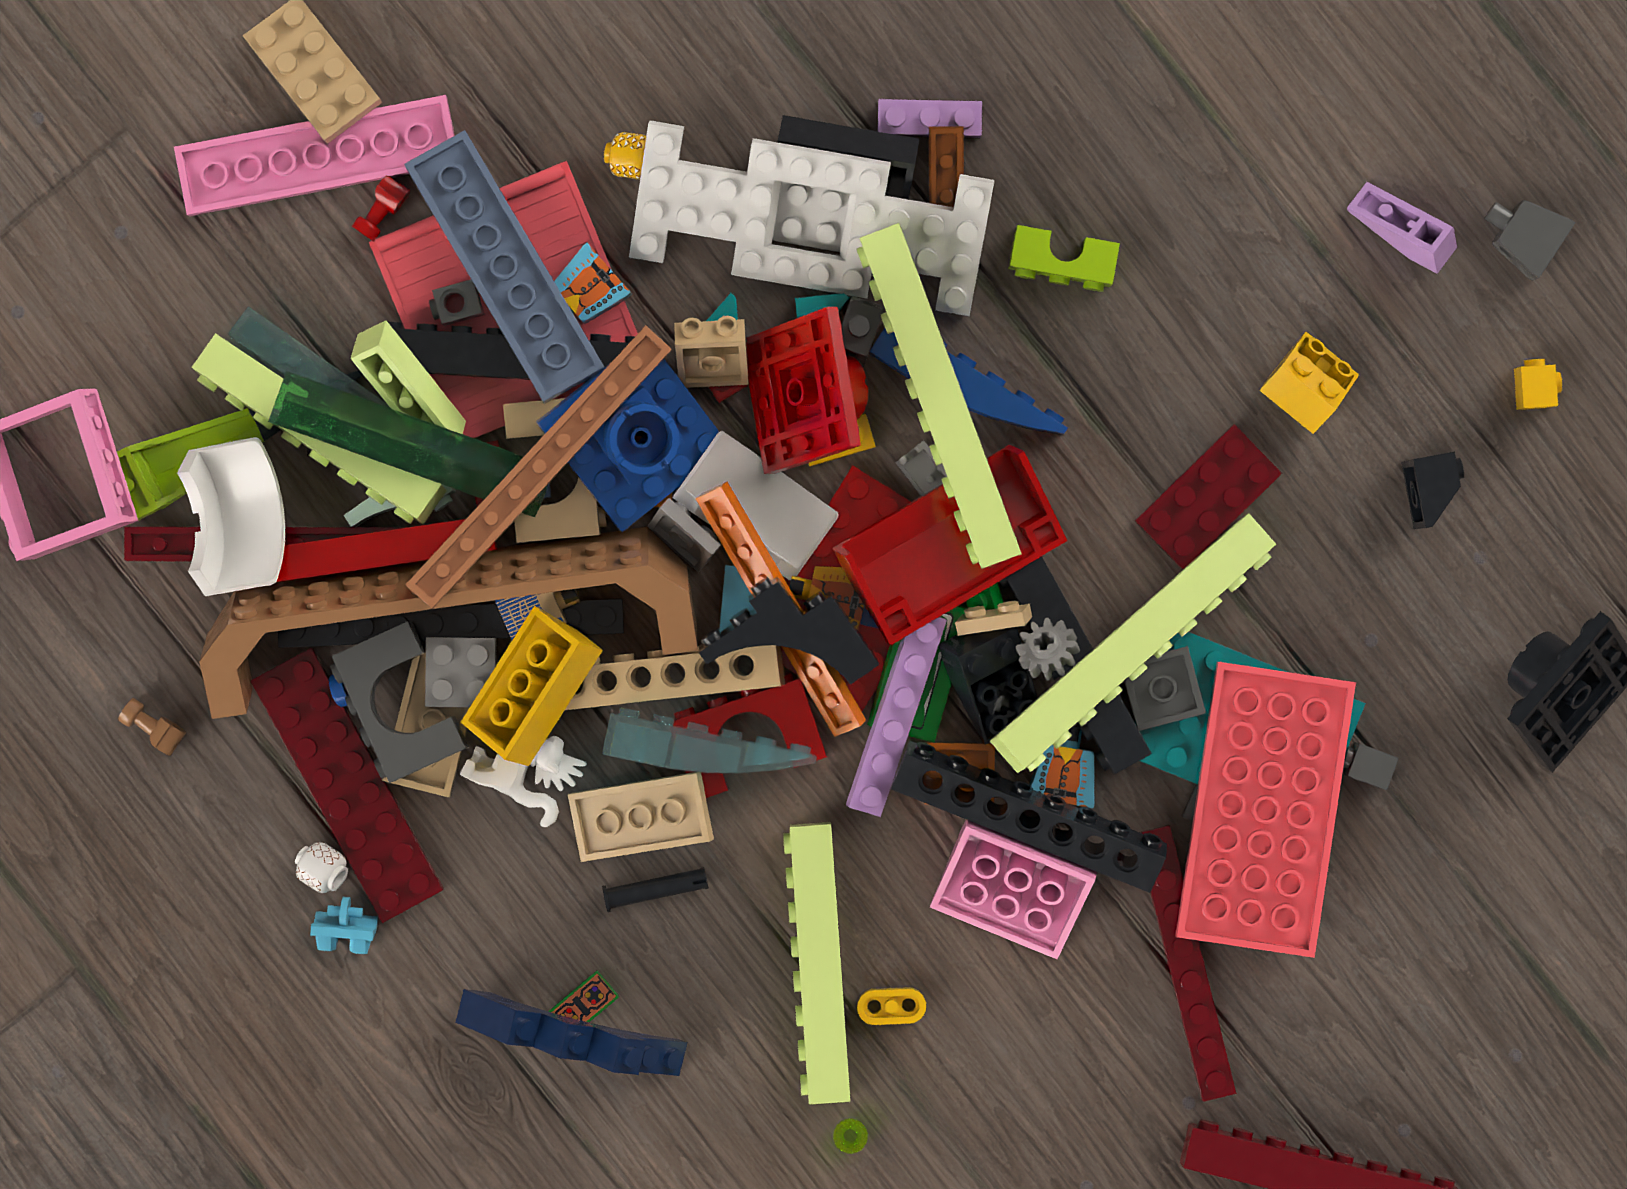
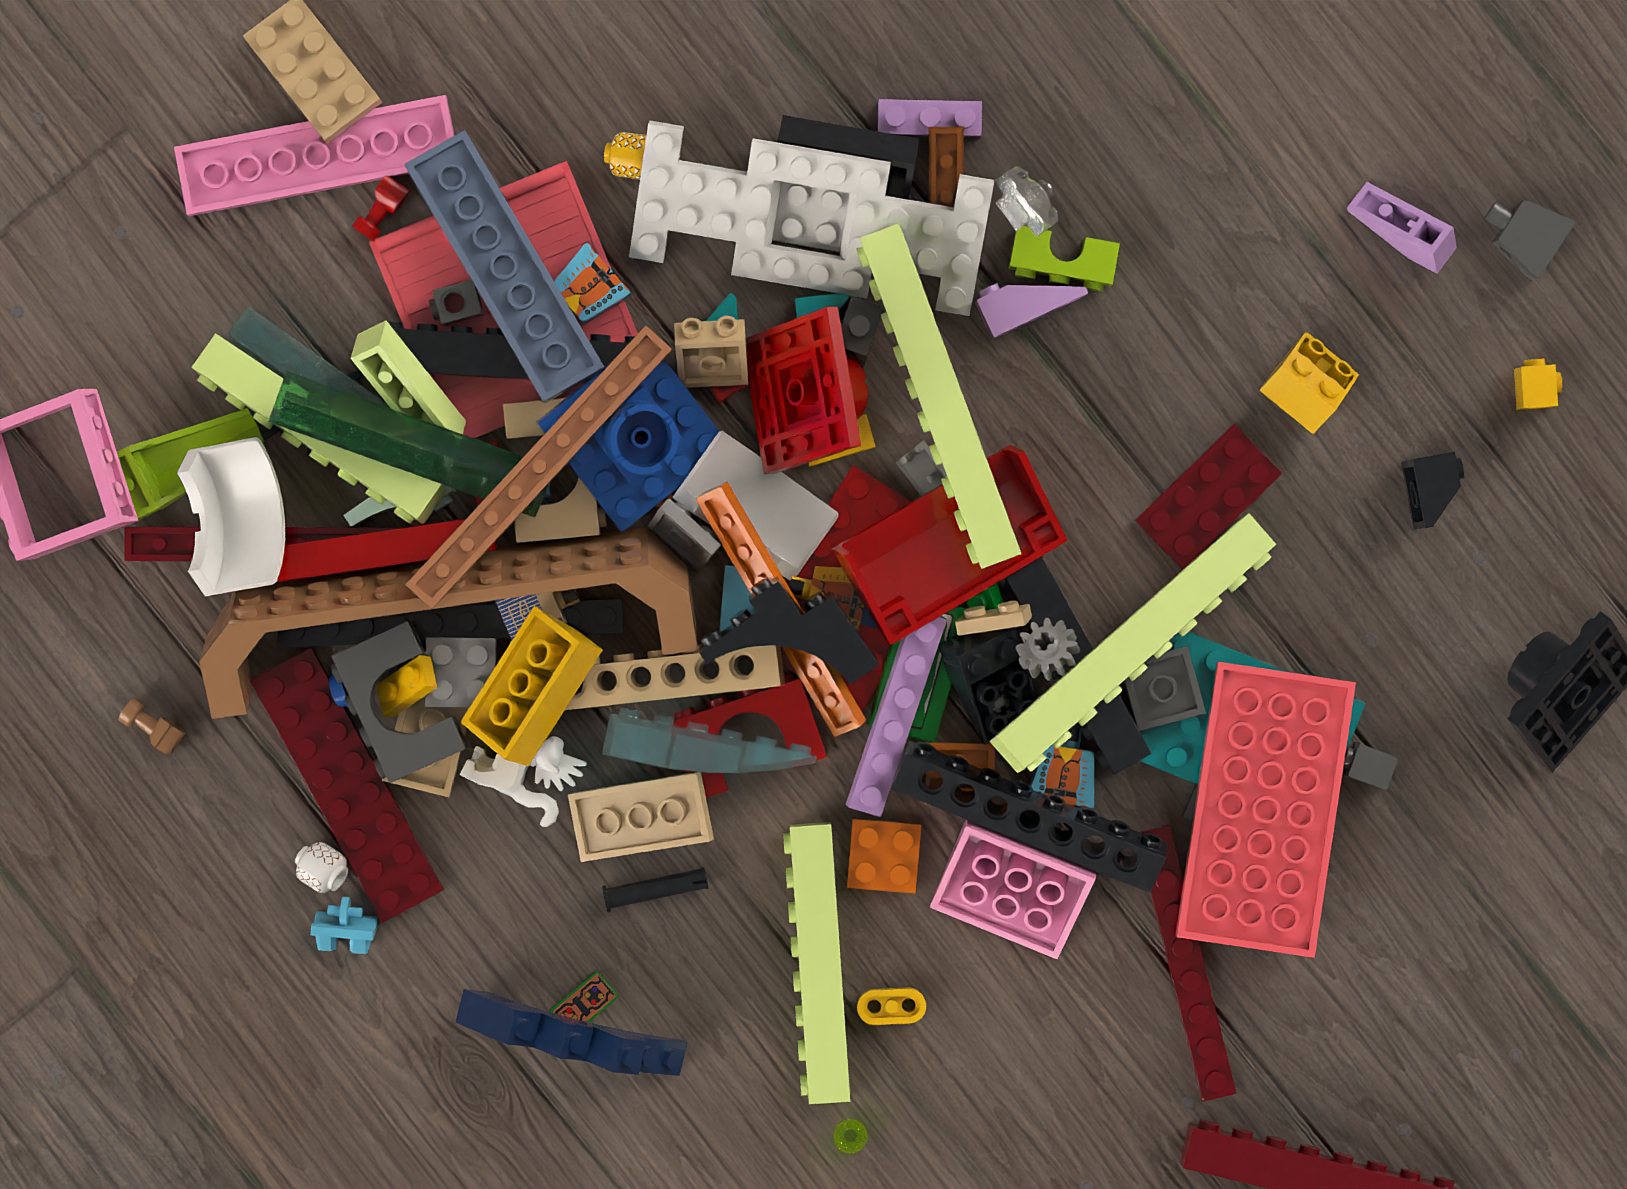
blue slope [869,328,1068,435] -> none
none -> yellow plate [377,655,437,717]
none -> orange plate [847,818,922,894]
none -> lavender slope [975,283,1088,340]
none -> clear plate [994,166,1058,237]

